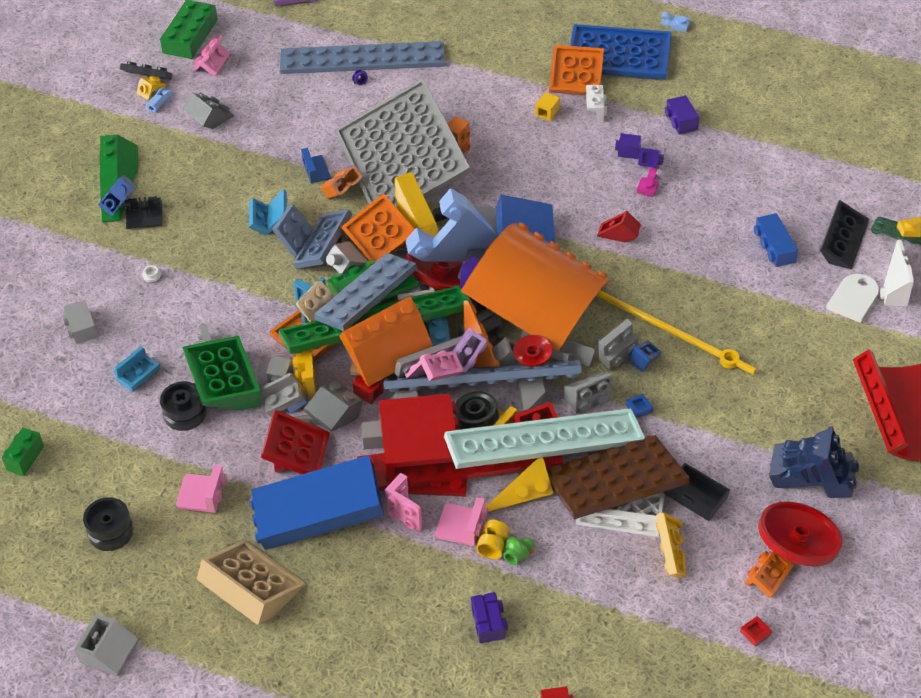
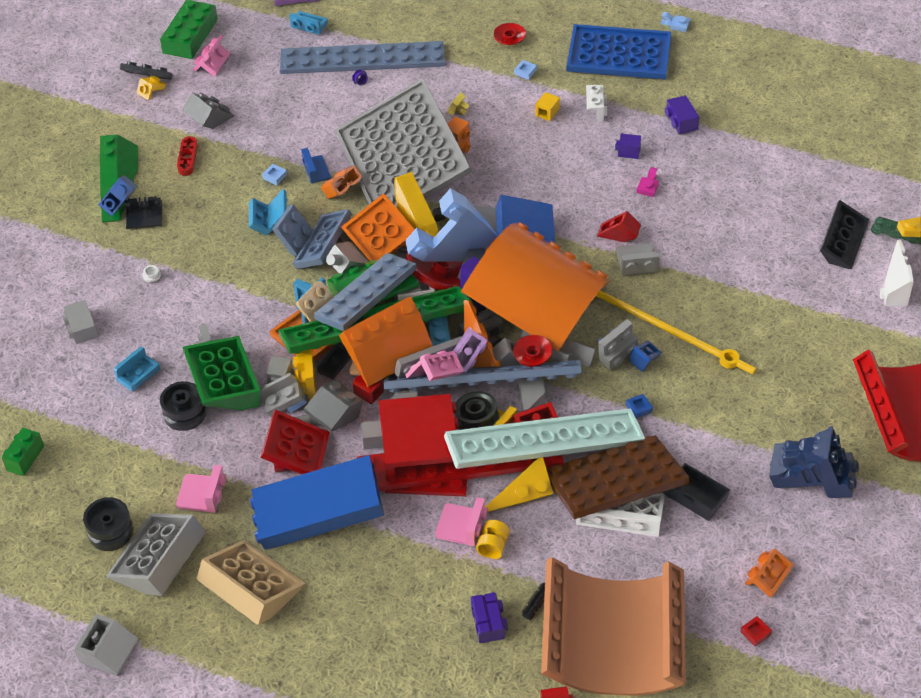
light blue bar [146,87,172,113] -> none
bright pink bracket [385,473,422,532] -> none
bright green animal [503,537,535,565] -> none
orange plate [549,45,604,95] -> none
light grey slope [564,372,611,414] -> none
dark purple bracket [638,148,664,168] -> none
yellow wing [656,512,686,578] -> none
blue brick [754,213,798,267] -> none
red dish [758,501,842,566] -> none
white tile [826,274,879,323] -> none
none -> light grey slope [106,513,206,596]
none -> red beam [177,136,198,176]
none -> light blue plate [262,164,287,185]
none -> dark azure bracket [289,11,328,35]
none -> black plate [317,343,351,380]
none -> light yellow tile [448,92,469,115]
none -> red dish [493,23,526,45]
none -> light blue plate [514,60,537,80]
none -> black axle [522,582,545,620]
none -> nougat panel [541,557,686,696]
none -> light grey bracket [616,243,659,276]

